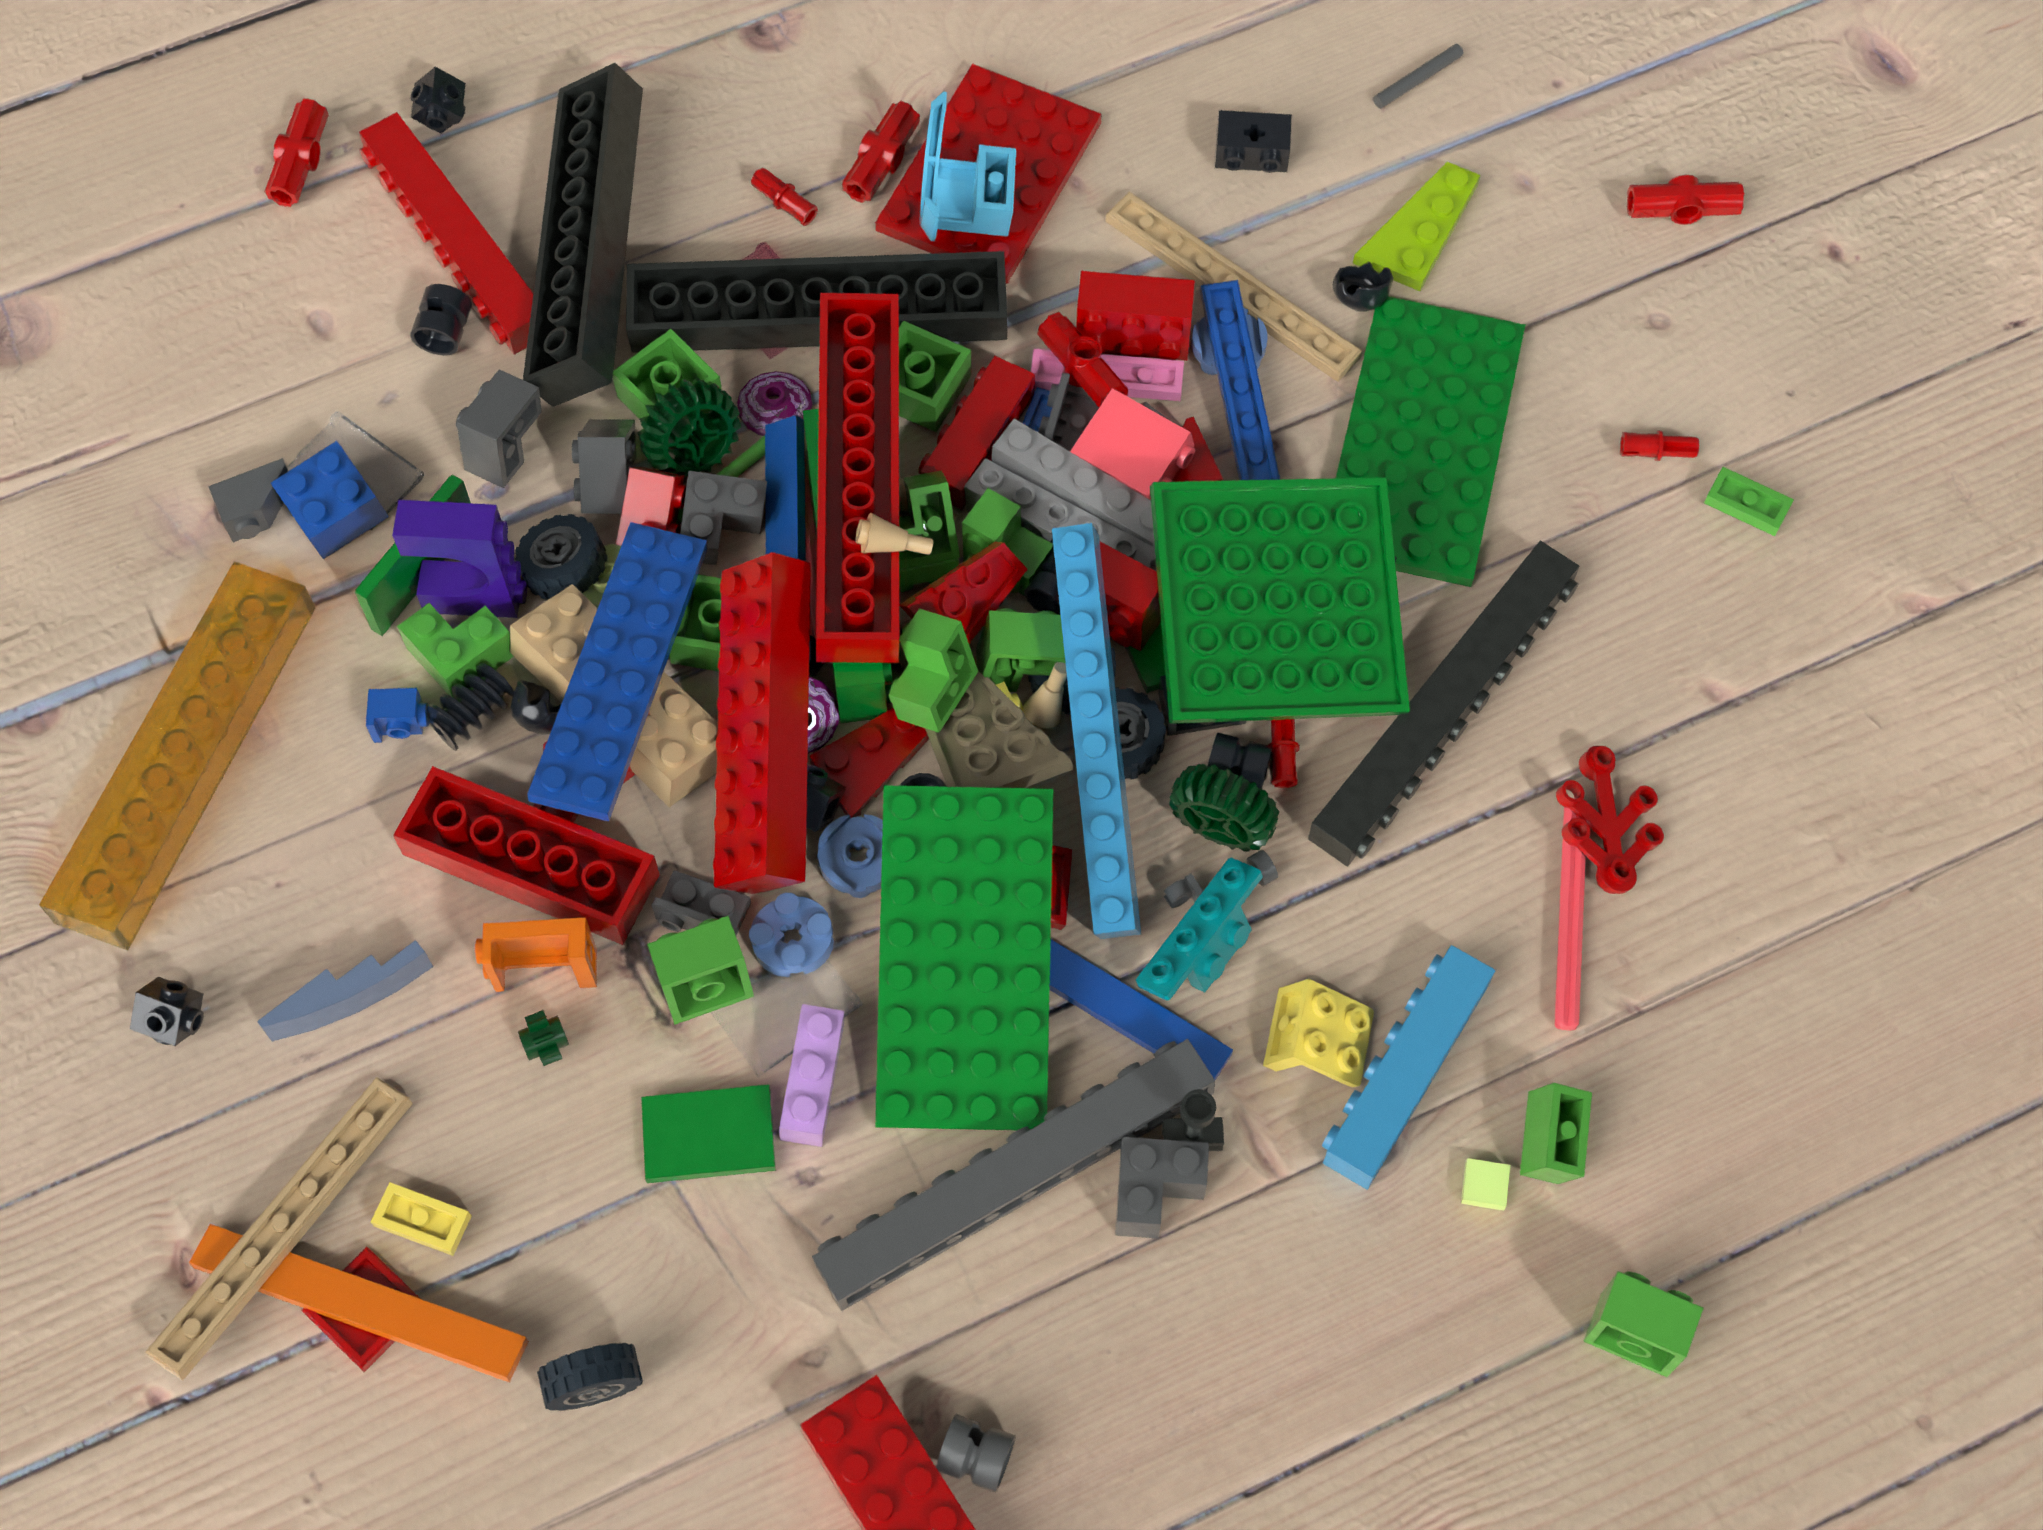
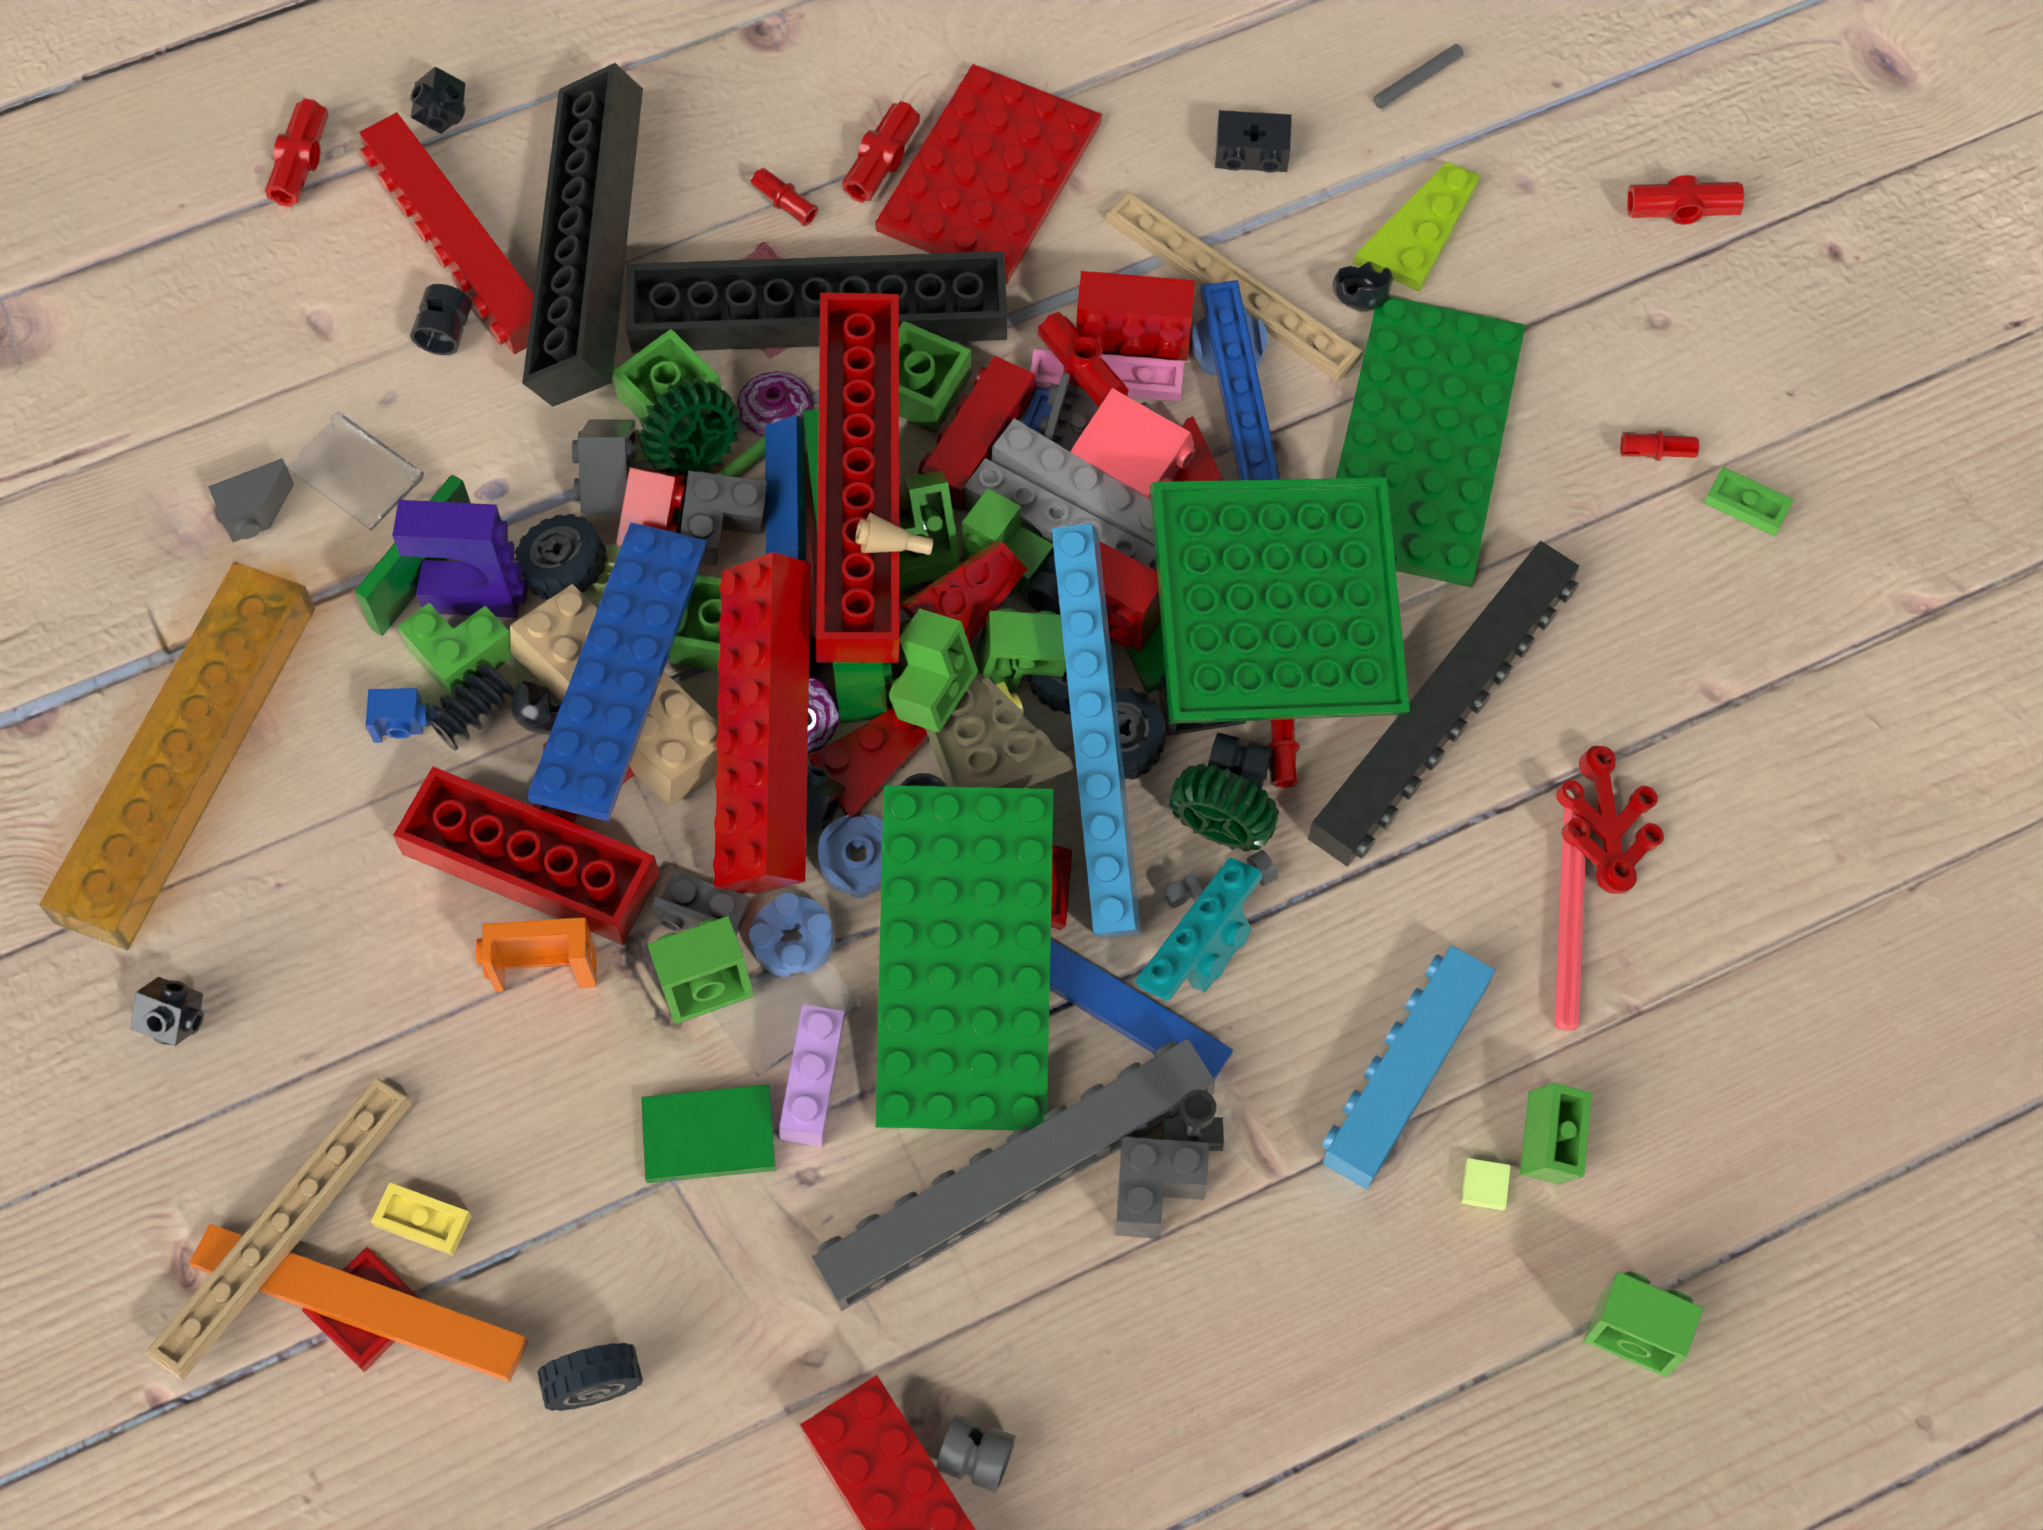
sand blue slope [257,940,433,1042] -> none
blue brick [271,441,389,559] -> none
dark grey brick [456,369,542,488] -> none
dark green gear [518,1010,569,1066] -> none
medium azure piece [920,91,1016,241] -> none
tan cone [1023,662,1067,728] -> none
light yellow bracket [1263,979,1374,1088] -> none

